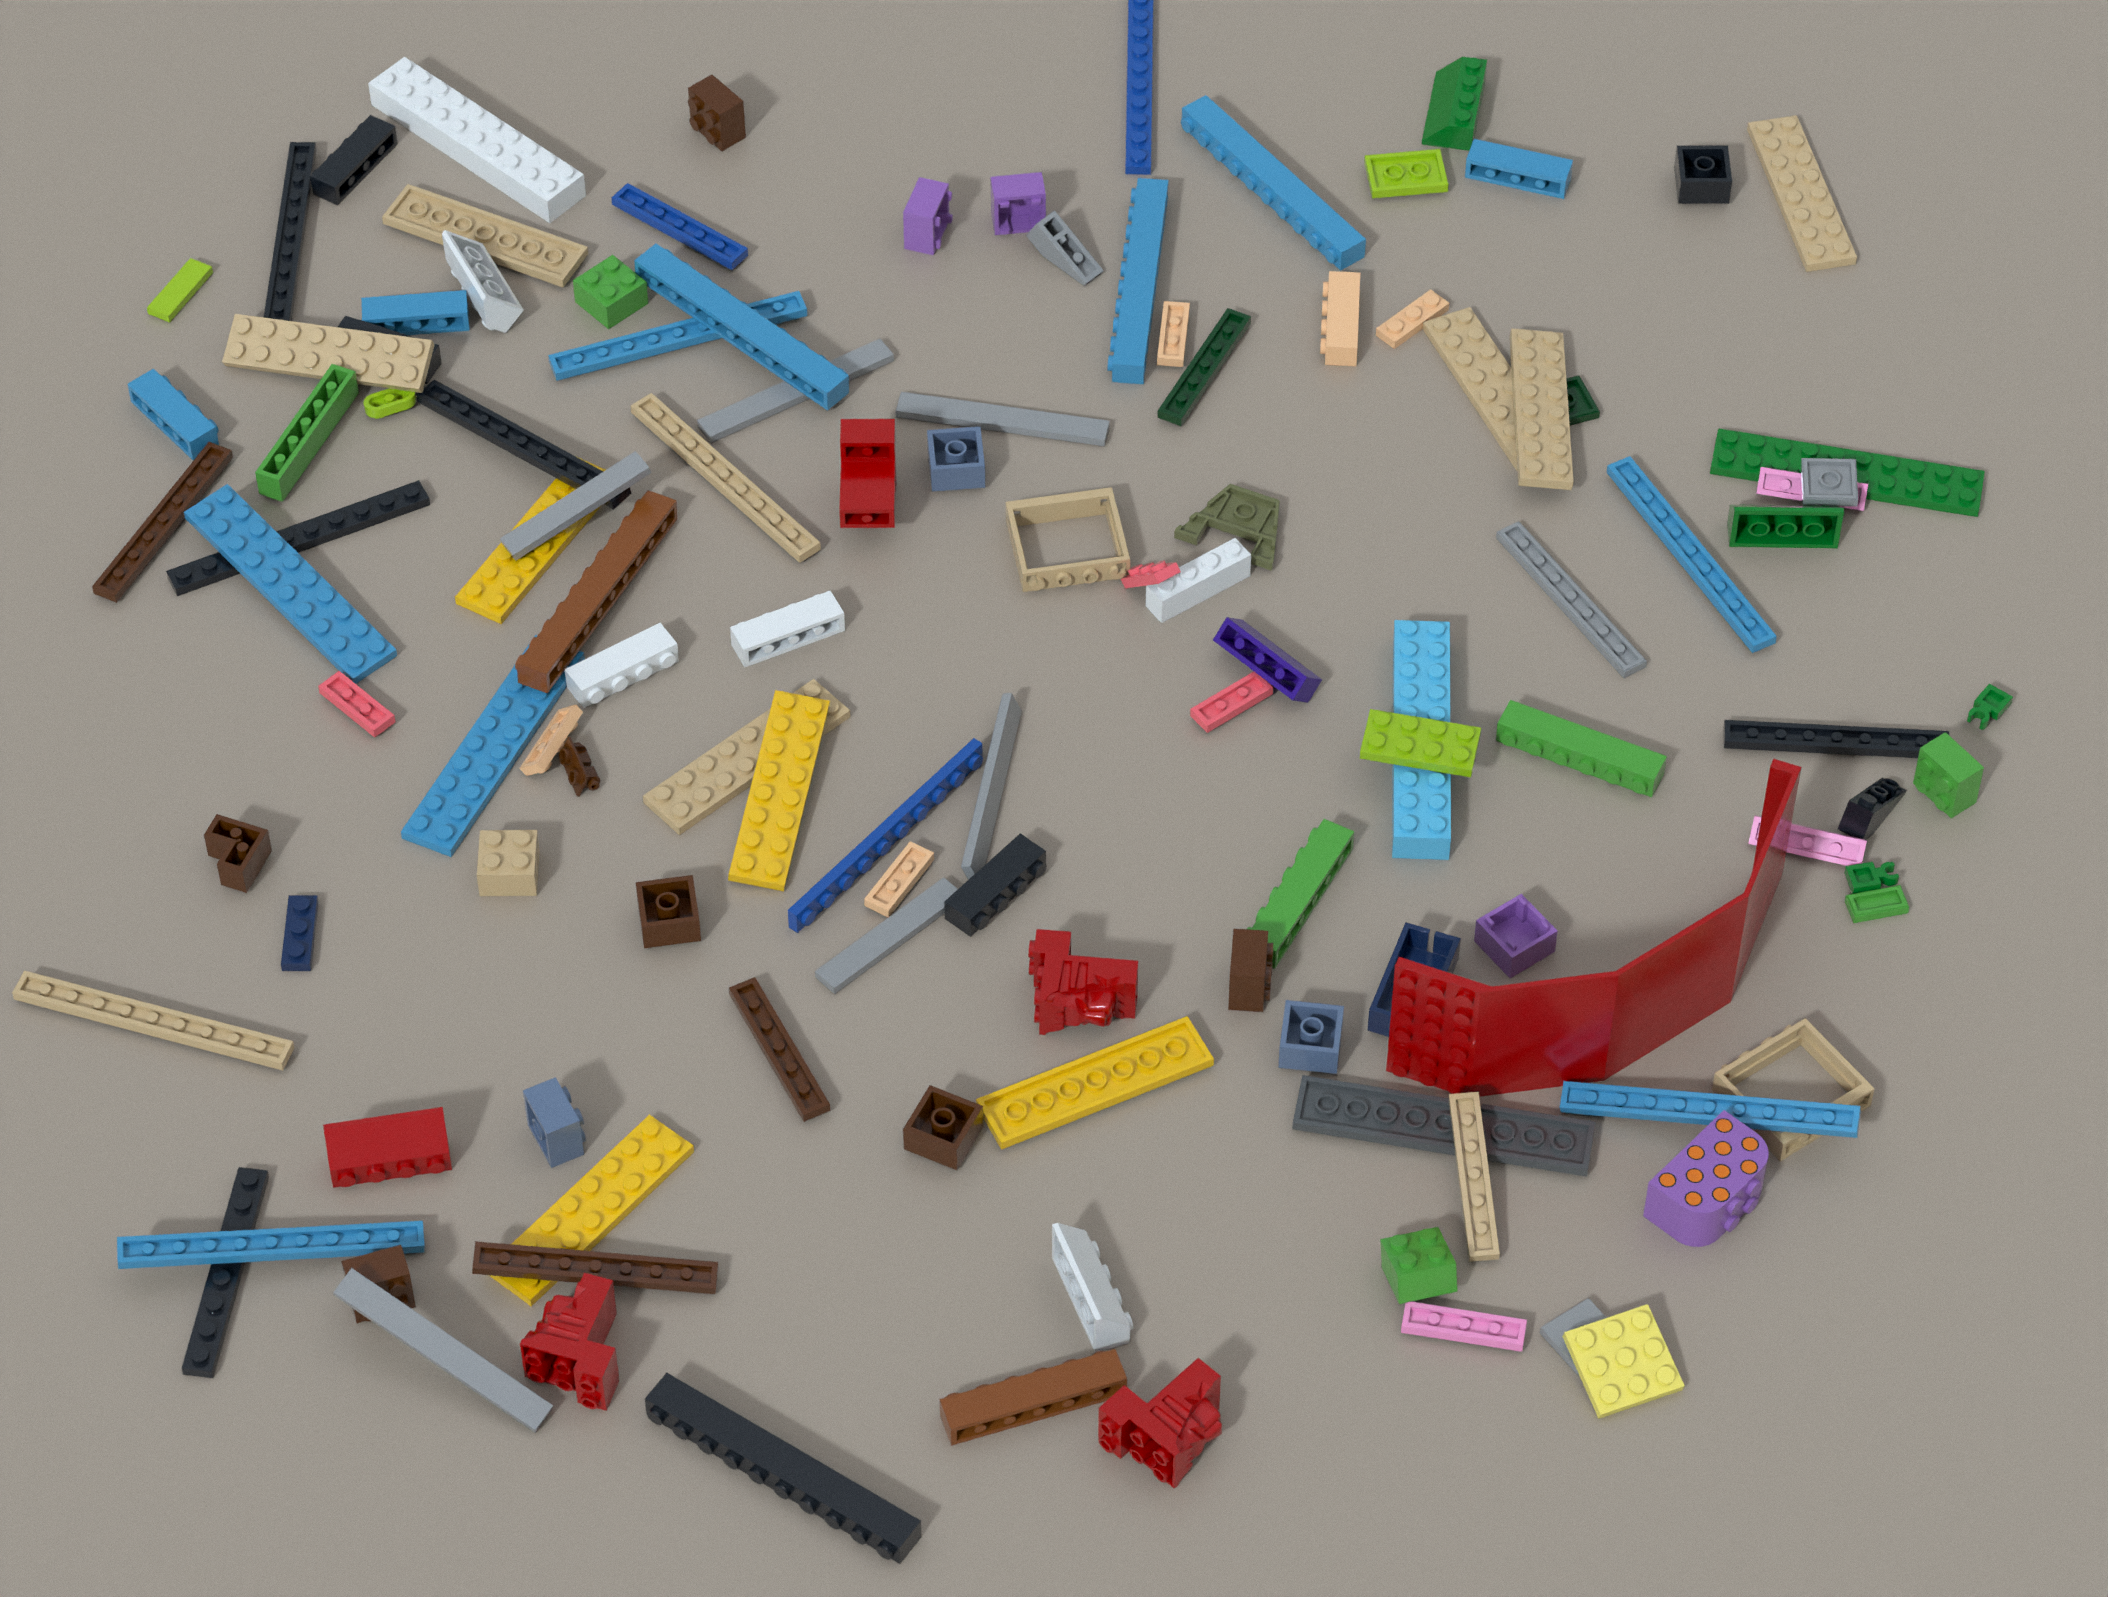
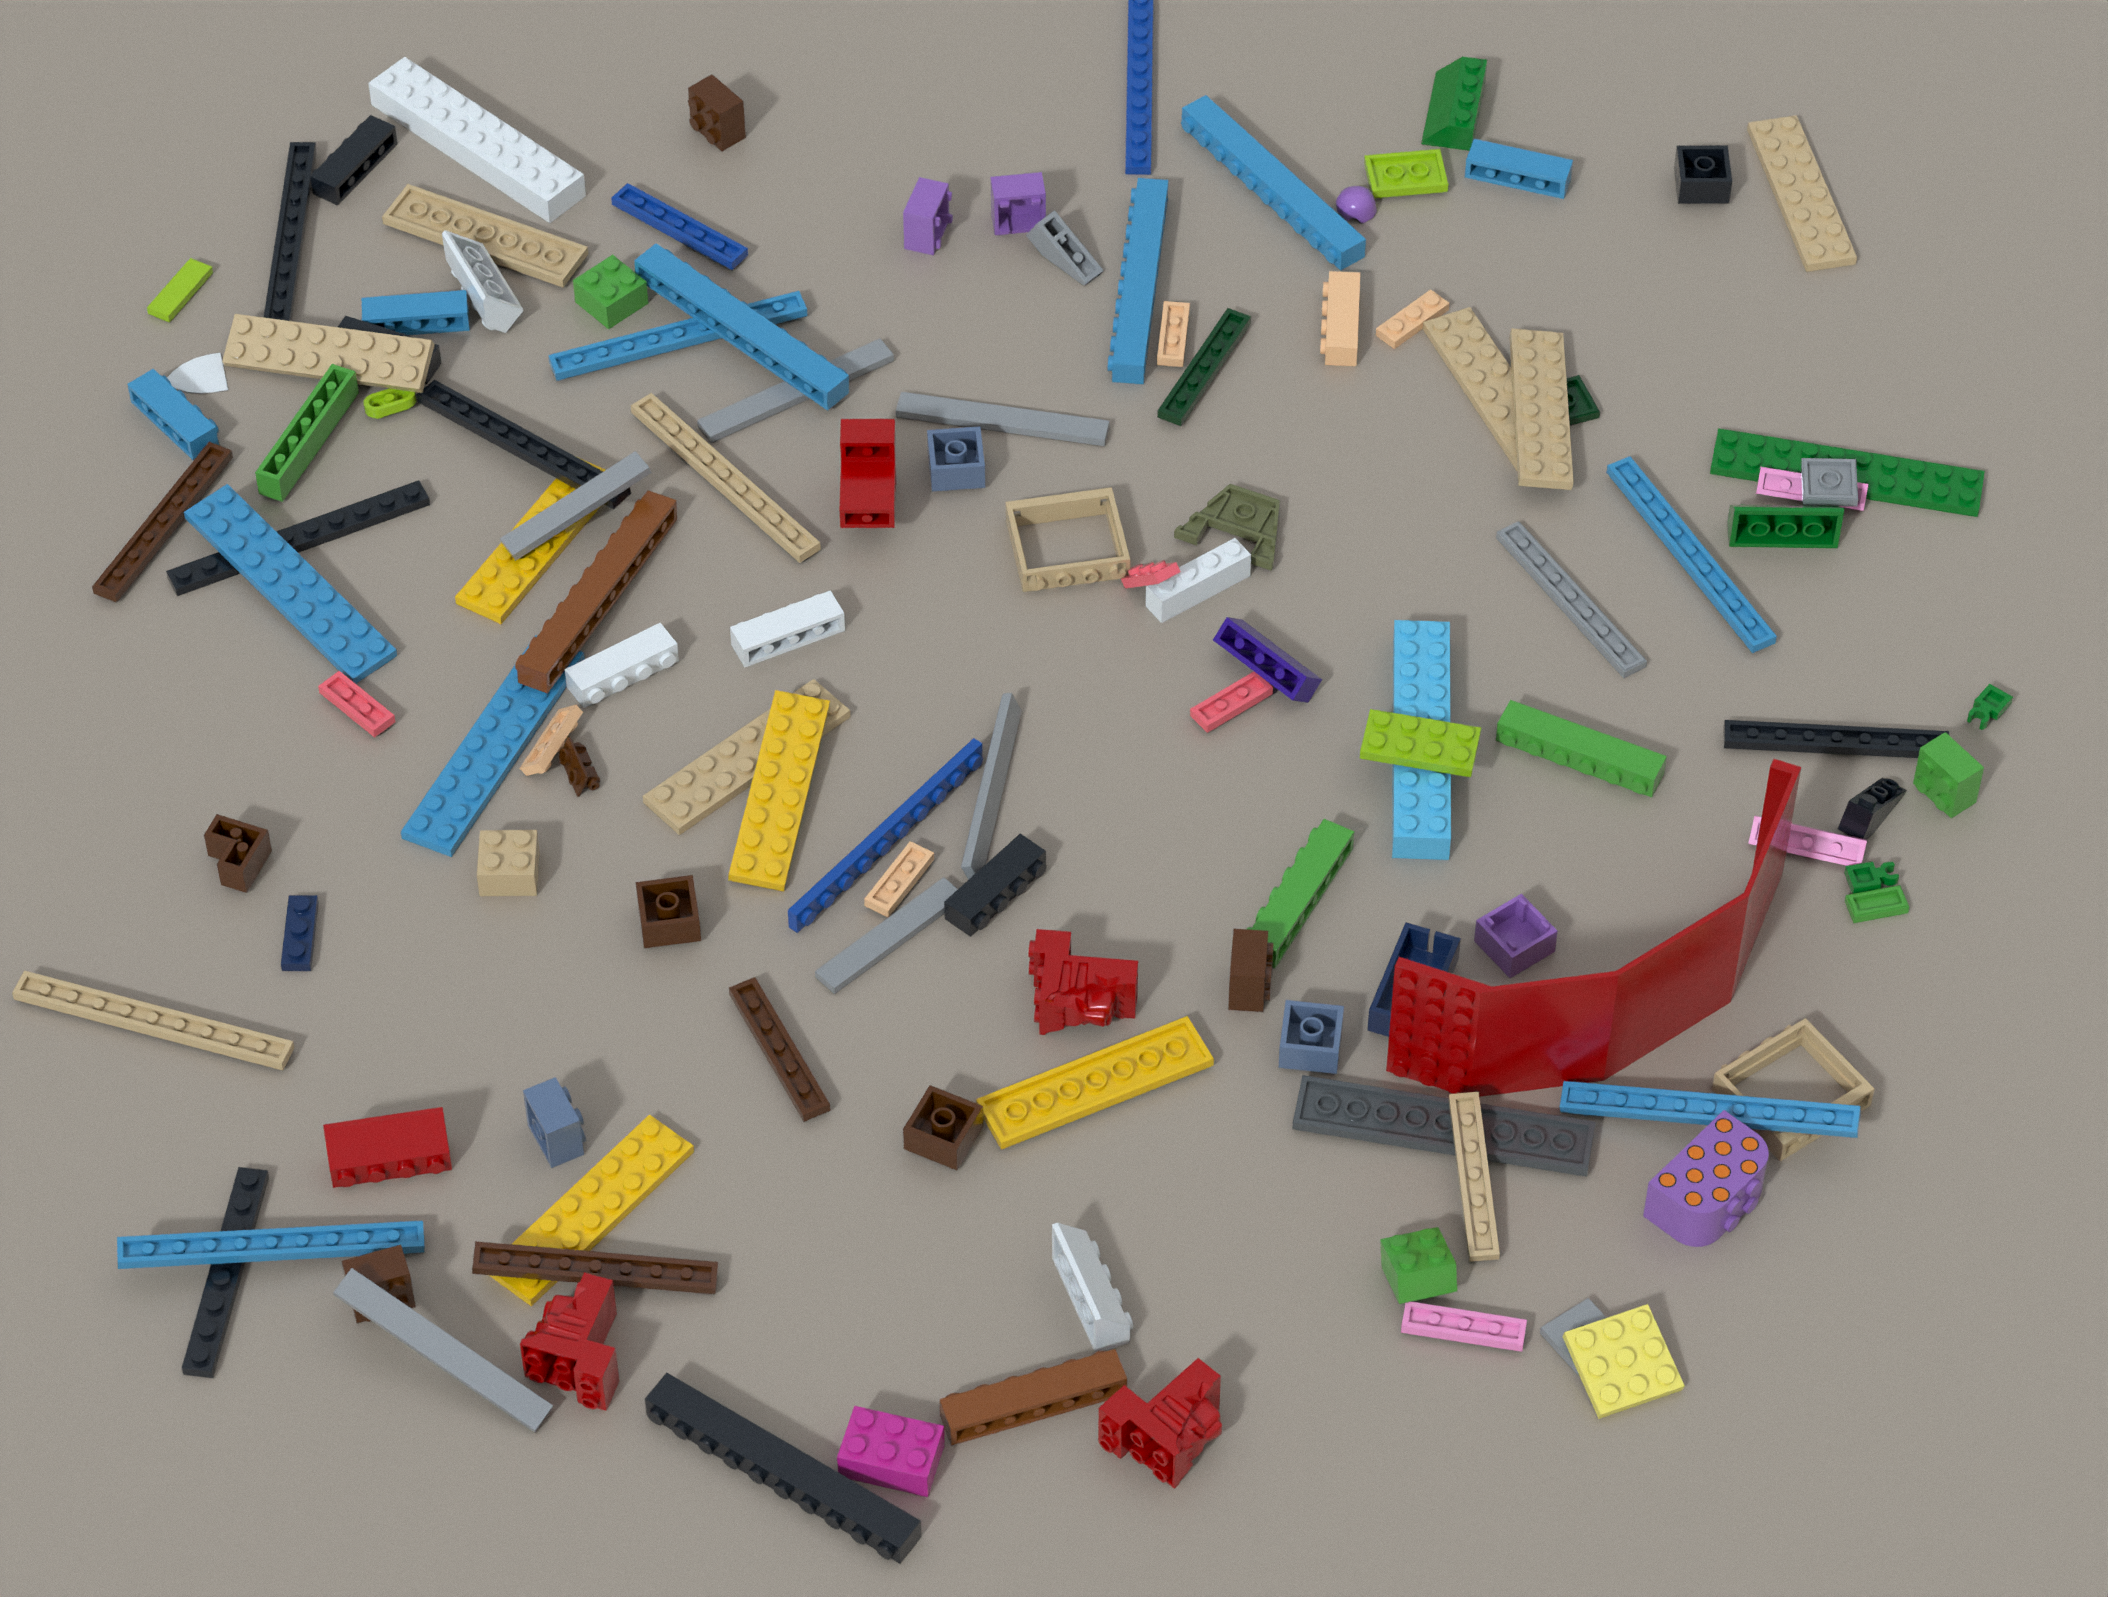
none -> white sticker [167,353,228,393]
none -> dark pink brick [837,1406,945,1497]
none -> medium lavender hair [1336,186,1377,223]

